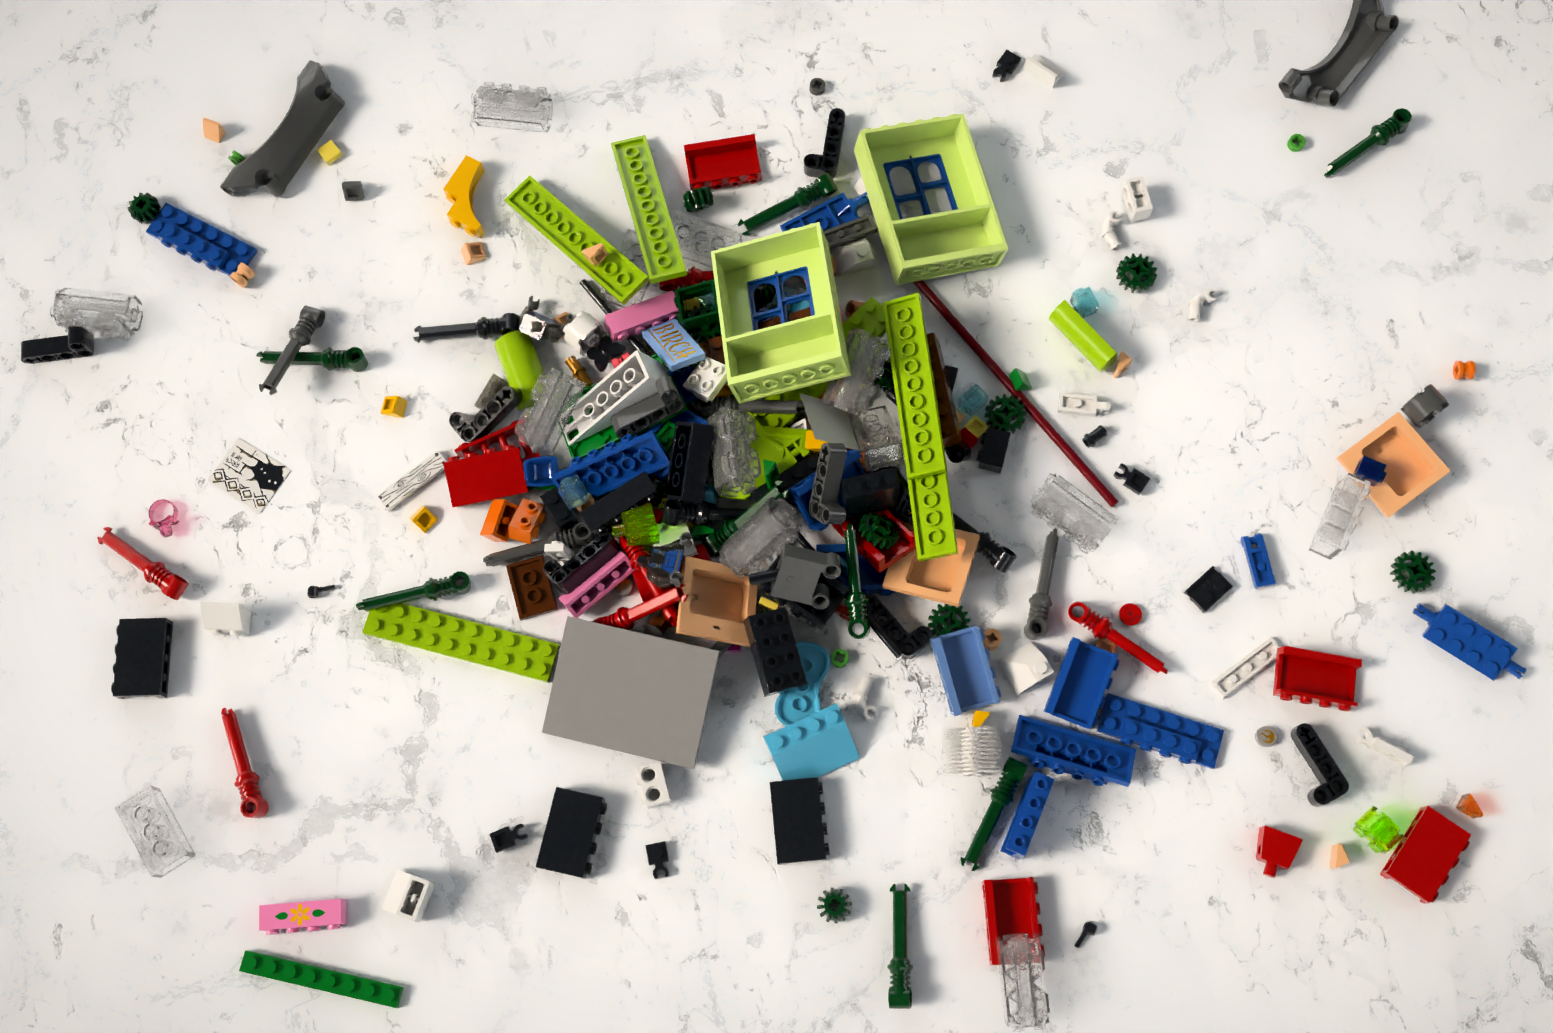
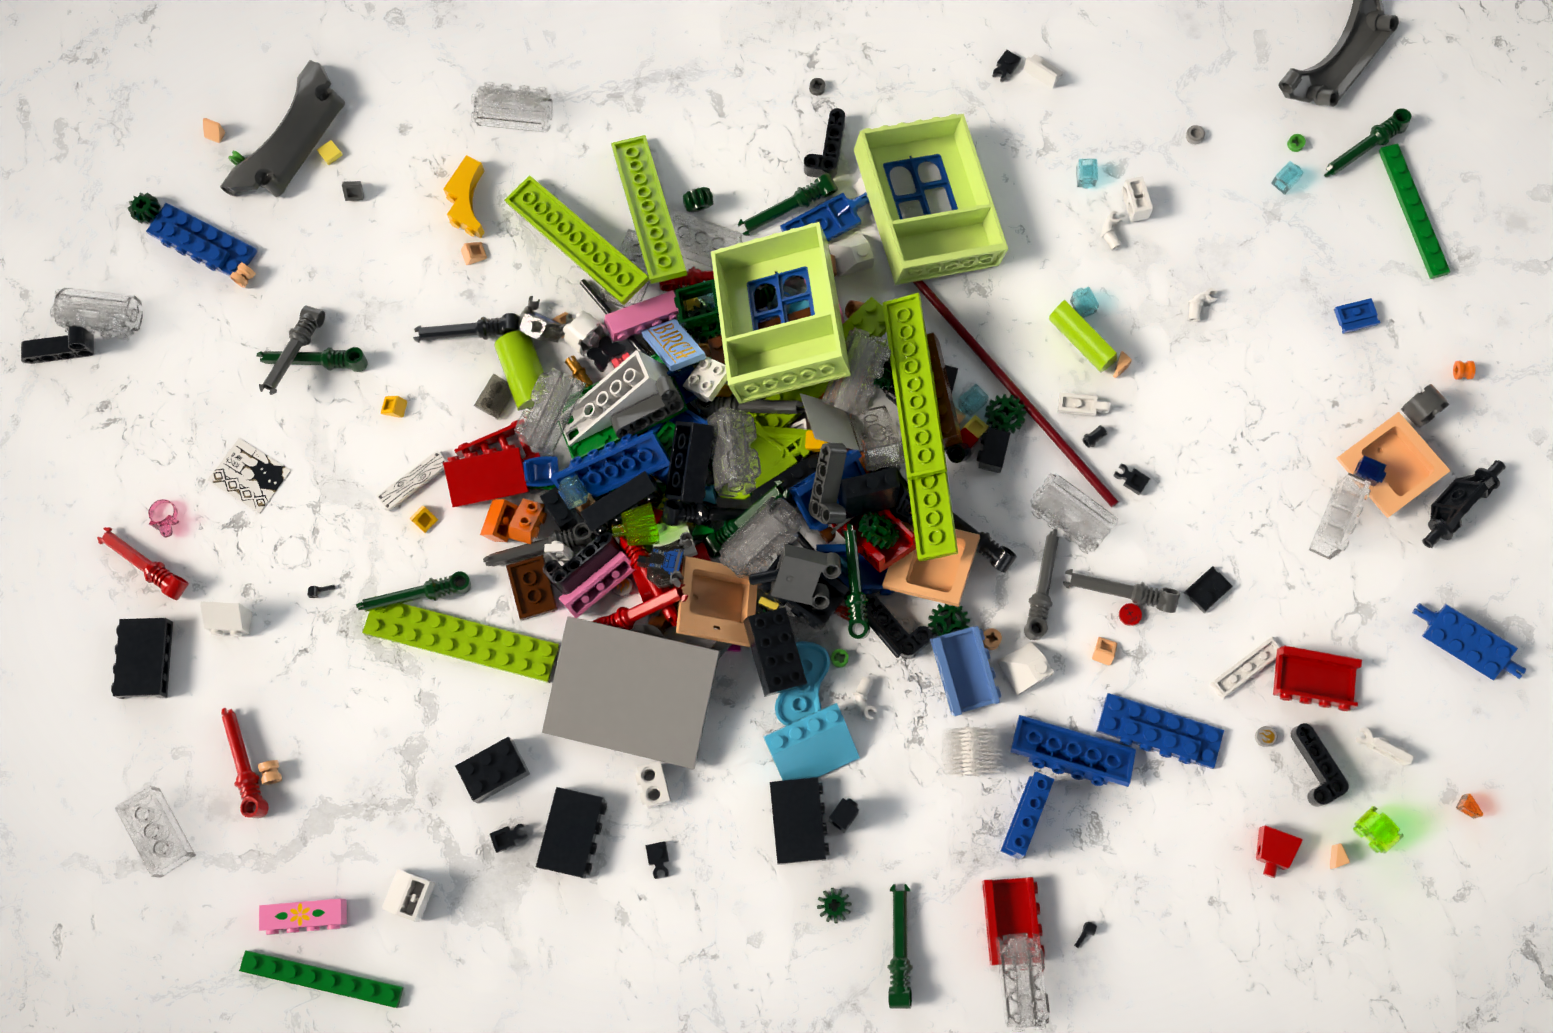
black beam [449,386,523,443] -> none
light nougat slope [582,243,609,267] -> none
red panel [684,134,762,190] -> none
green slope [763,460,780,489] -> none
dark grey plate [823,214,878,250] -> none
dark green piece [960,756,1028,871] -> none
yellow slope [972,710,990,727] -> none
green slope [1009,368,1032,391] -> none
blue panel [1043,637,1120,729] -> none
red piece [1068,601,1168,674] -> none
dark green gear [1116,253,1157,293] -> none
blue plate [1241,533,1276,589] -> none
red panel [1380,806,1471,904] -> none
dark green gear [1390,551,1436,594] -> none
none -> light nougat wheel [258,760,282,785]
none -> black brick [455,736,530,804]
none -> reddish brown hinge [819,517,854,544]
none -> black brick [828,798,859,833]
none -> dark grey piece [1063,569,1180,613]
none -> clear light blue brick [1076,159,1098,189]
none -> light grey tile [1186,125,1205,144]
none -> clear light blue brick [1271,161,1304,195]
none -> blue plate [1334,298,1381,334]
none -> green plate [1379,143,1450,279]
none -> black plate [1422,460,1506,548]

